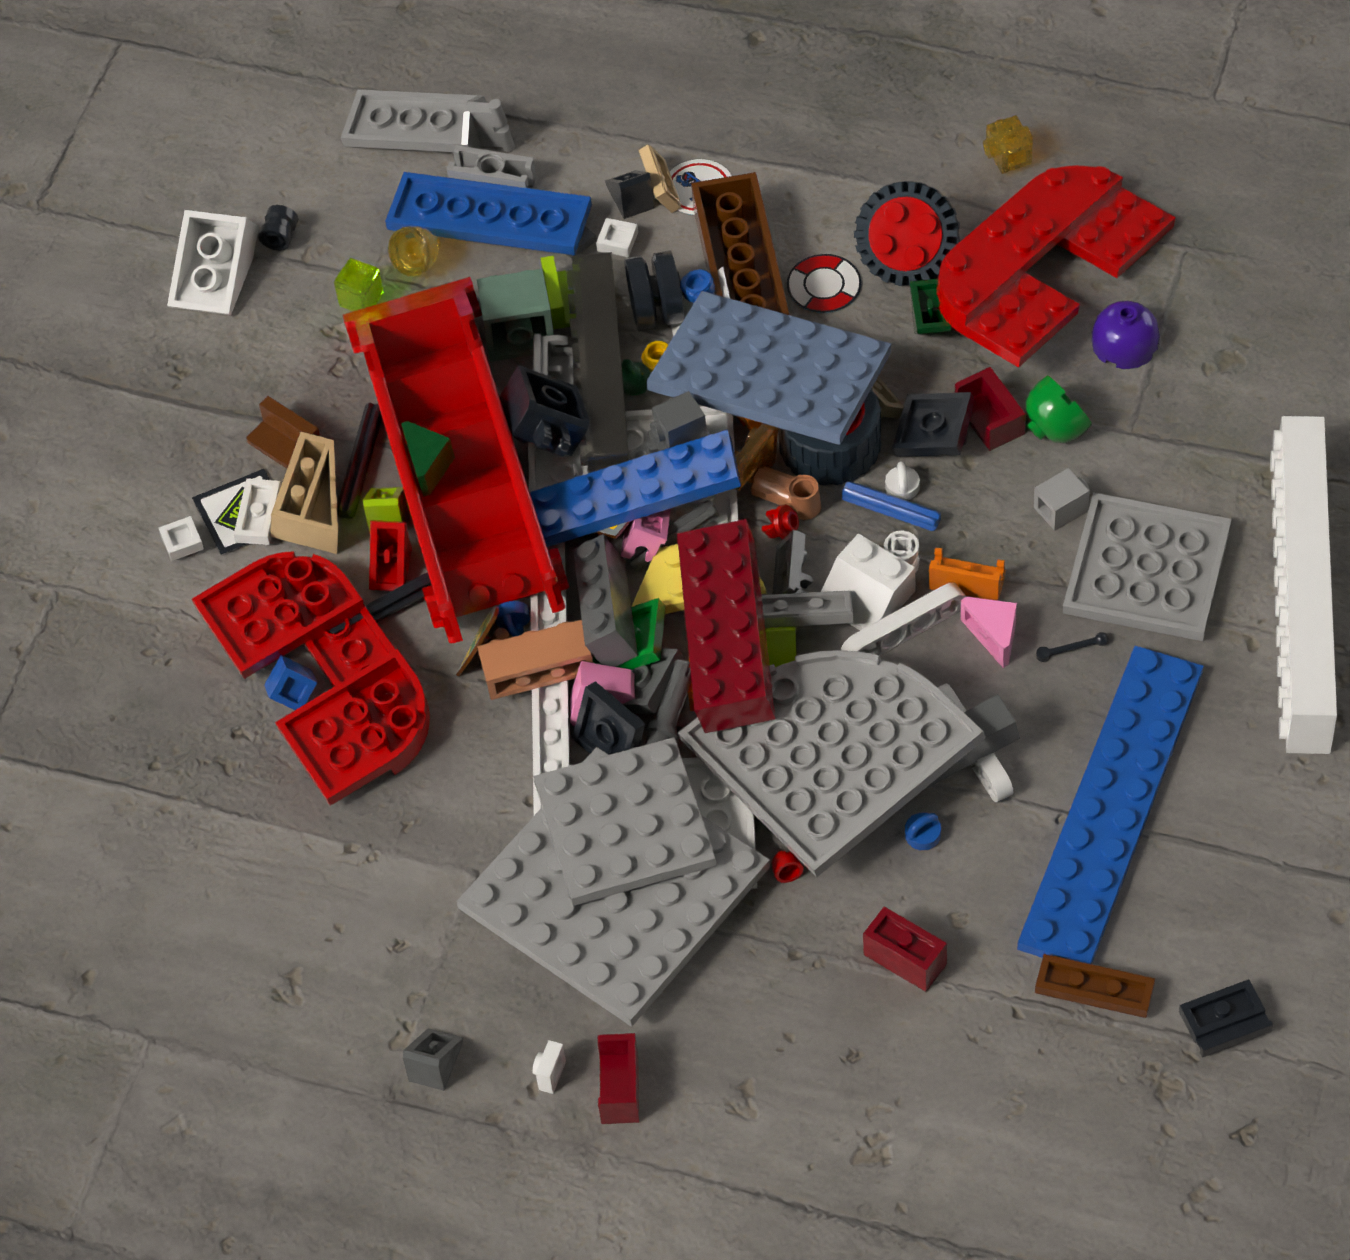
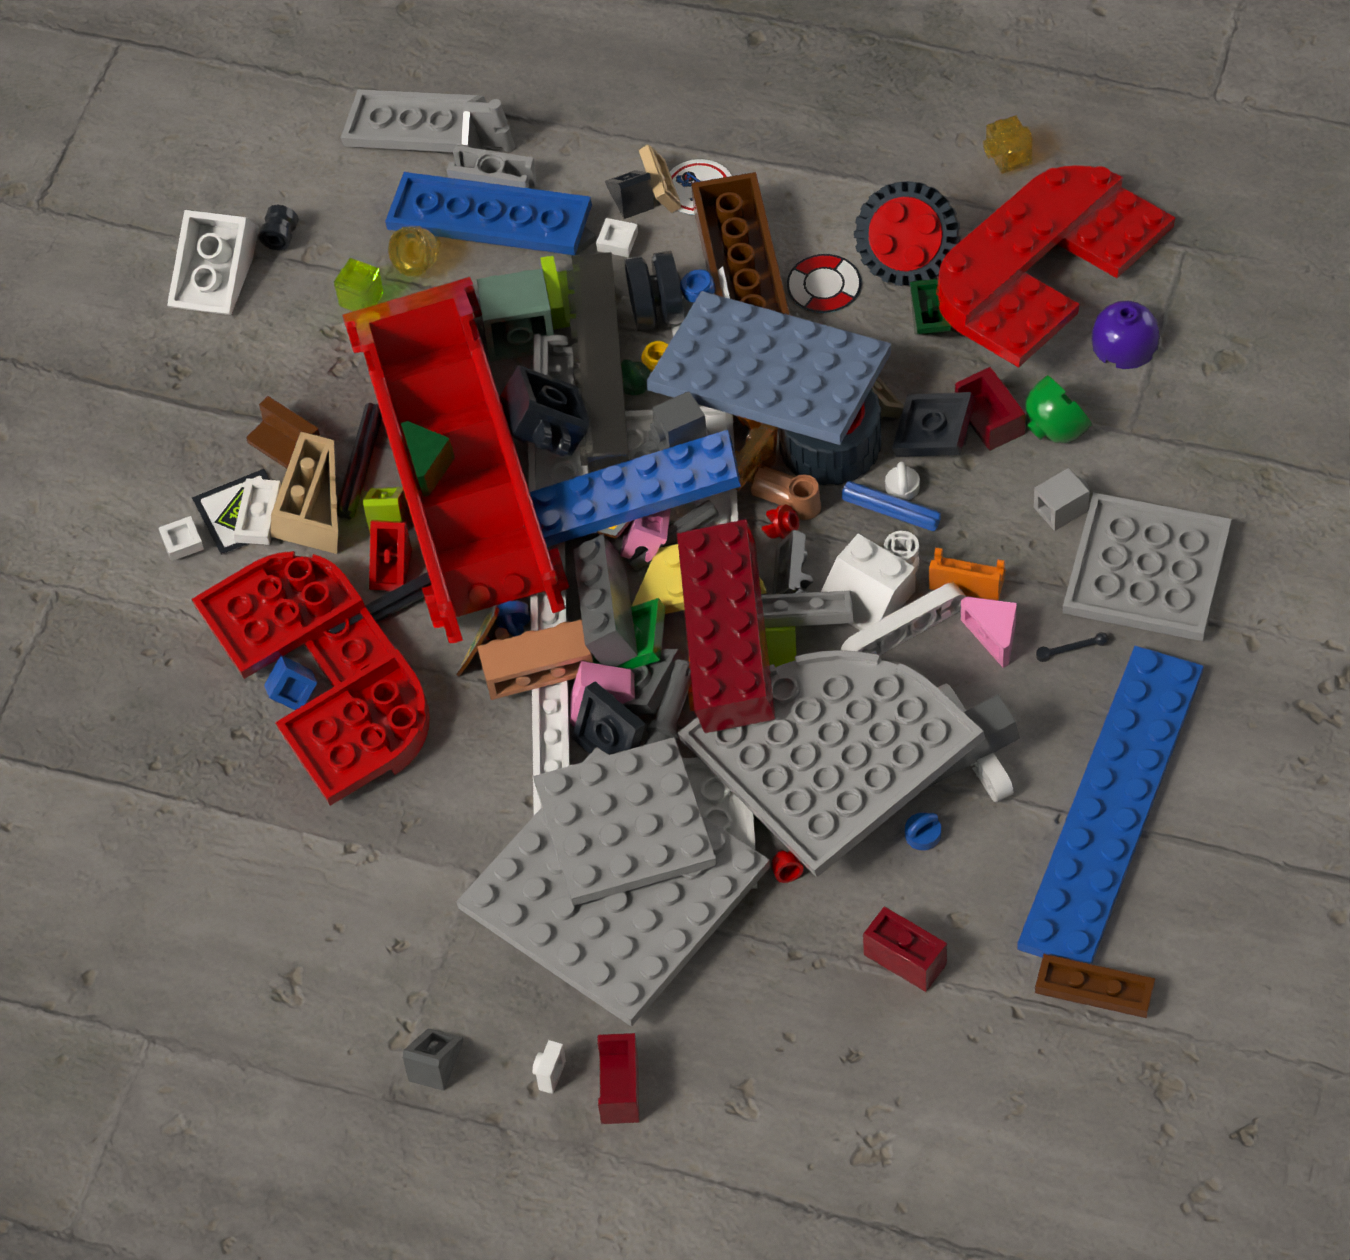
black plate [1179,979,1273,1058] -> none
white brick [1270,416,1337,754] -> none

